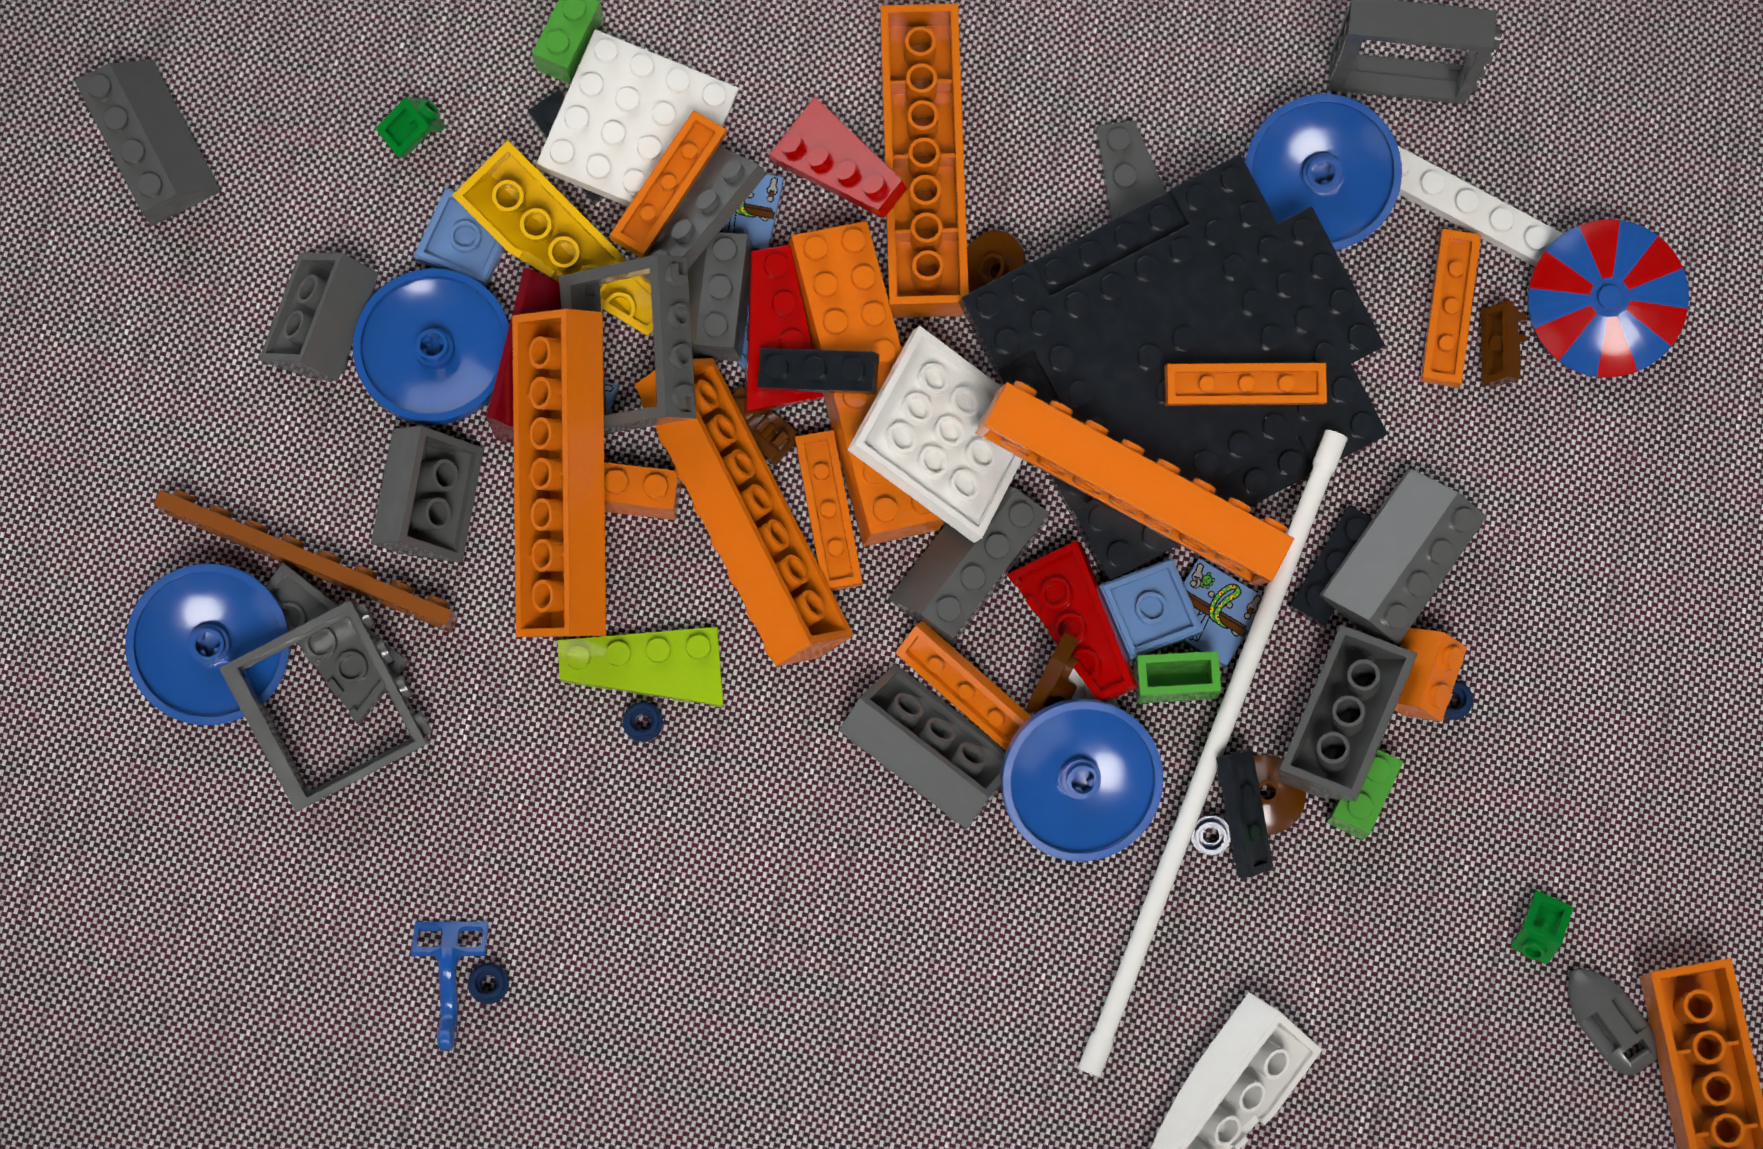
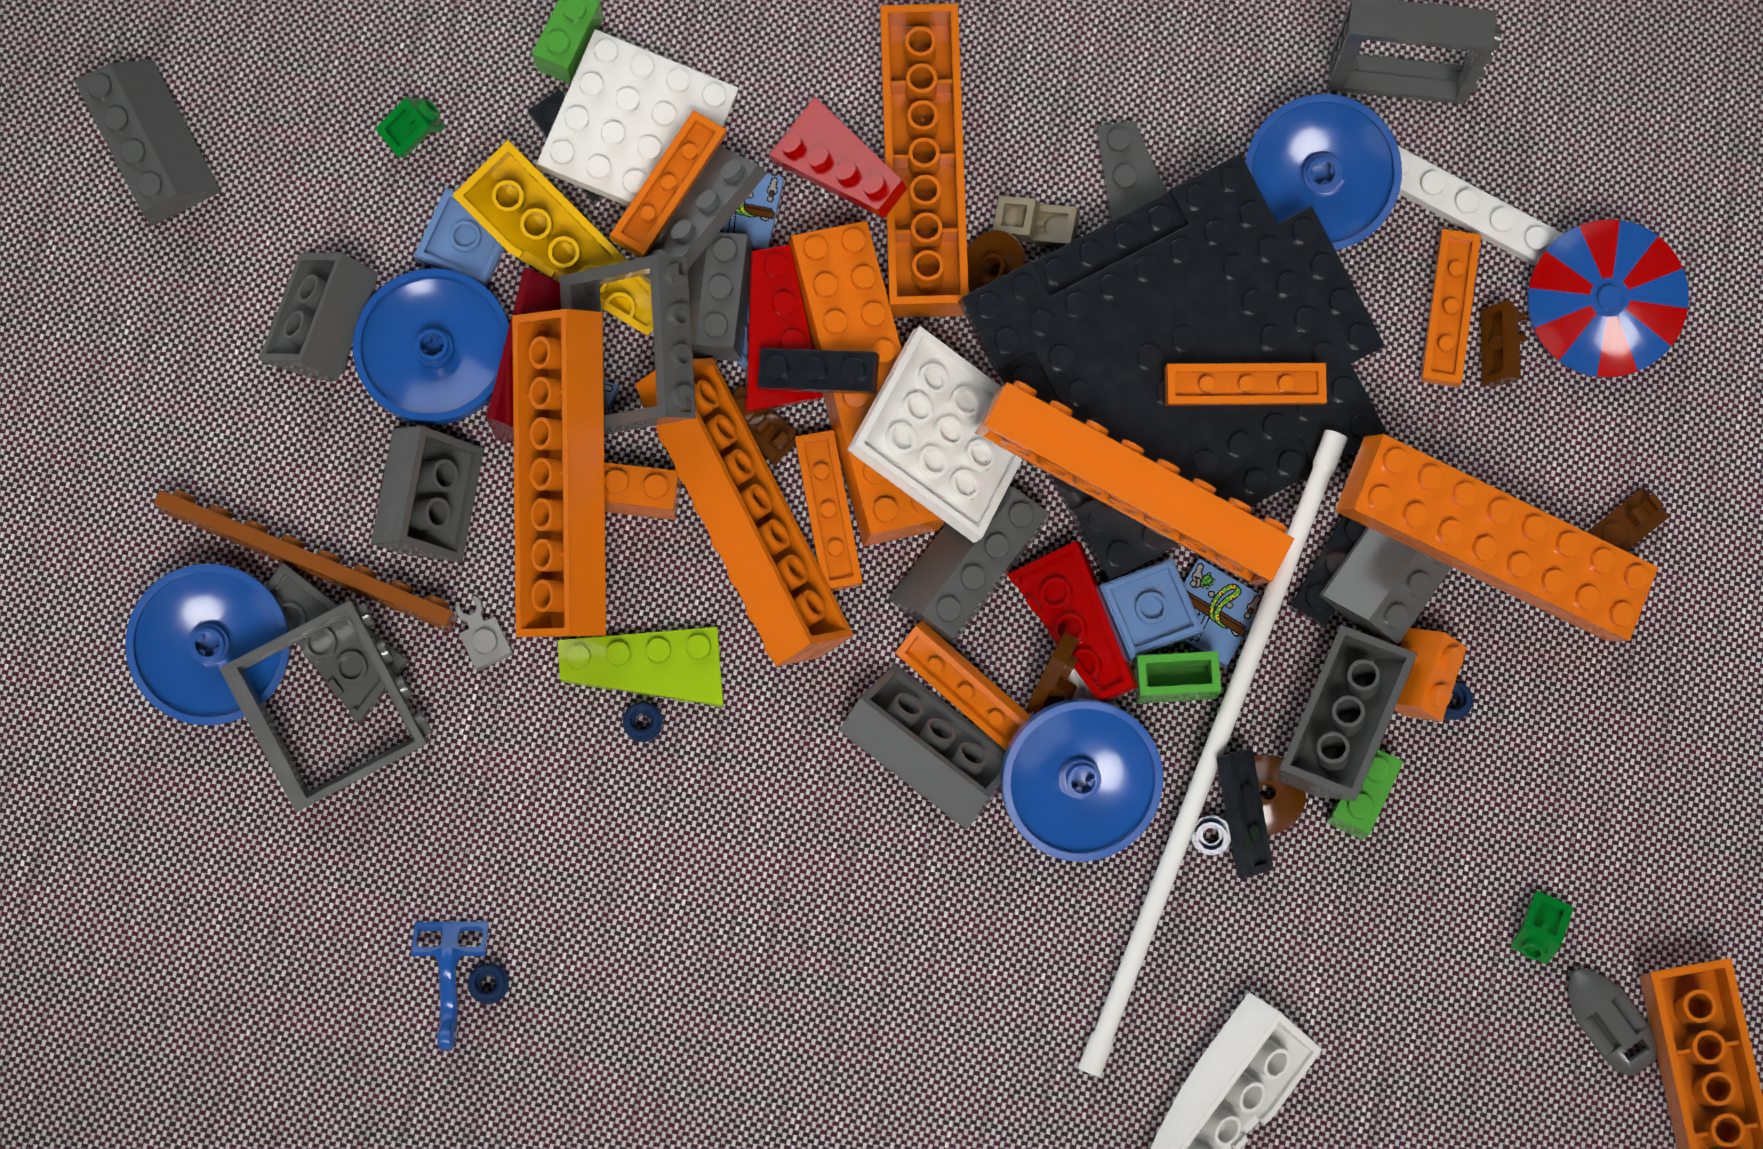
none -> light grey plate [455,596,513,672]
none -> dark tan slope [992,196,1081,247]
none -> orange brick [1335,434,1658,641]
none -> reddish brown plate [1587,487,1669,552]

